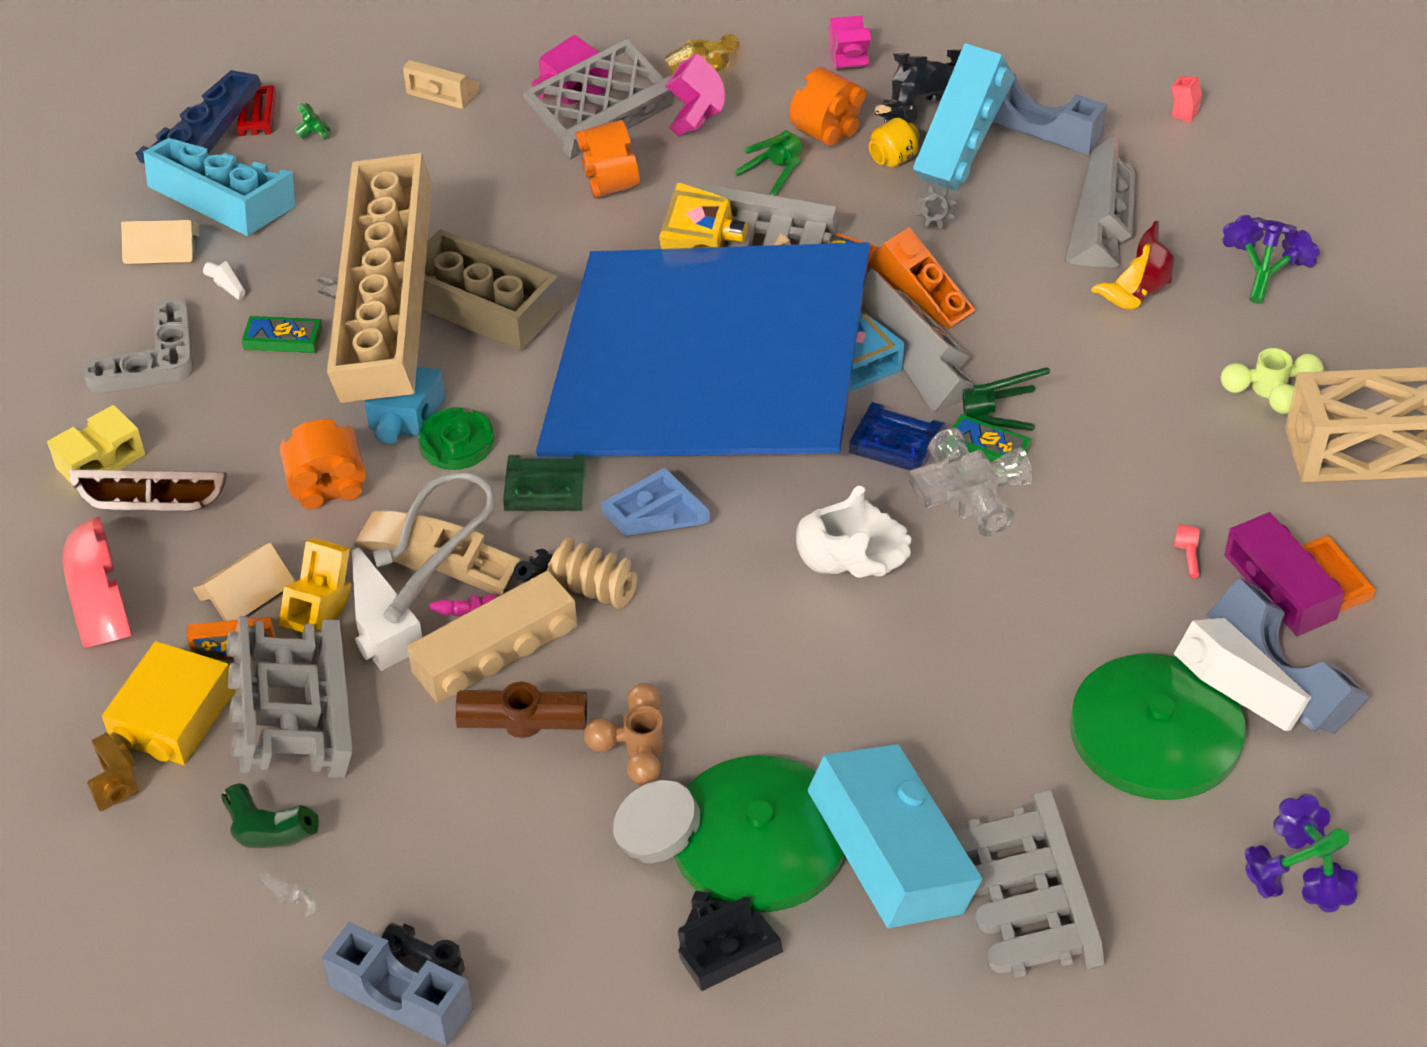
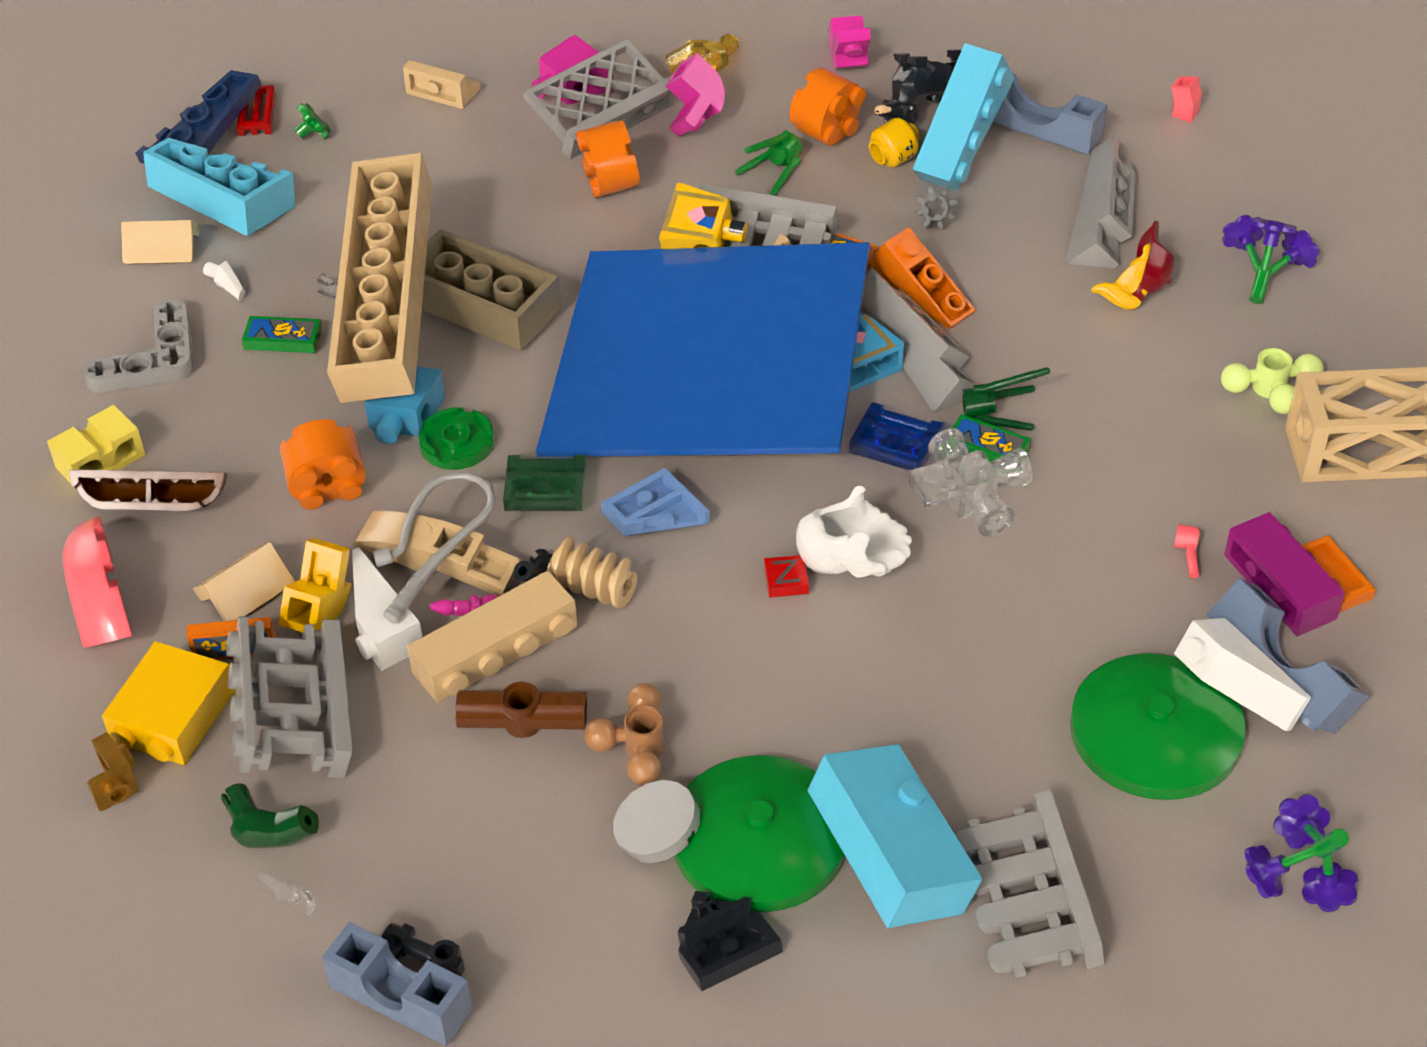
none -> red tile [764,555,809,598]

